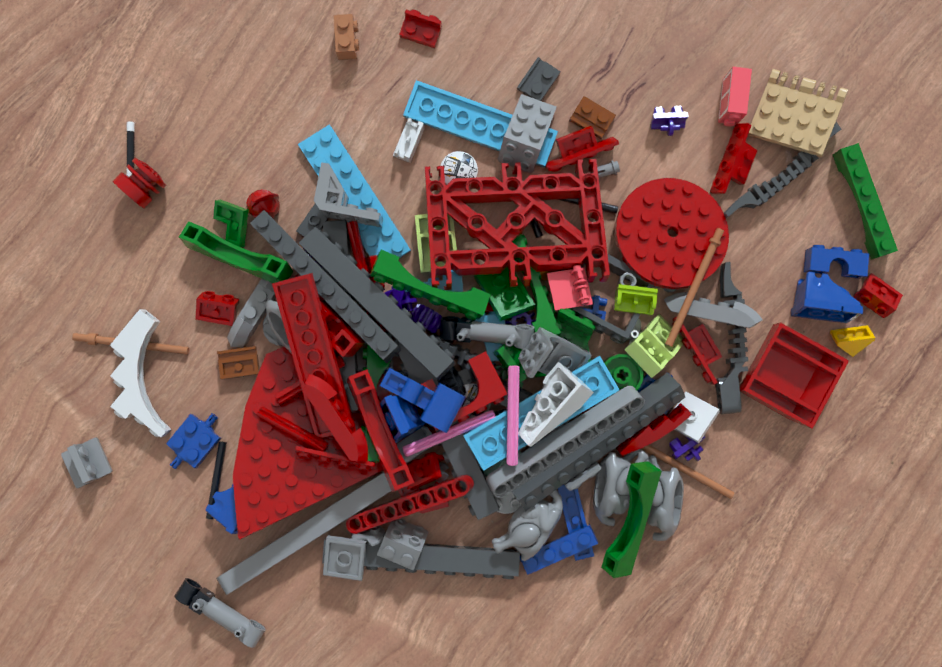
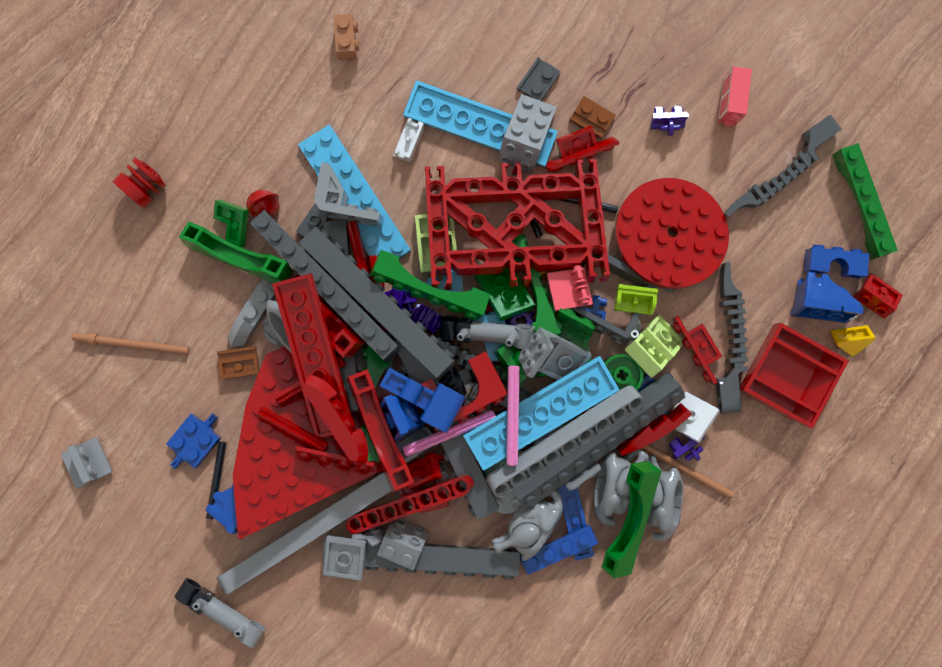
white arch [110,309,171,437] -> none
black bar [127,122,135,177] -> none
red bracket [195,291,240,326] -> none
red bracket [399,9,442,48] -> none
white dish [441,151,478,184] -> none
white wedge [518,362,594,447] -> none
light grey pin [597,160,620,179] -> none
light grey axle [618,273,637,286] -> none
light grey brick [664,292,763,329] -> none
nougat bar [665,228,724,347] -> none
red bracket [710,123,758,194] -> none
tan hinge [748,69,848,157] -> none

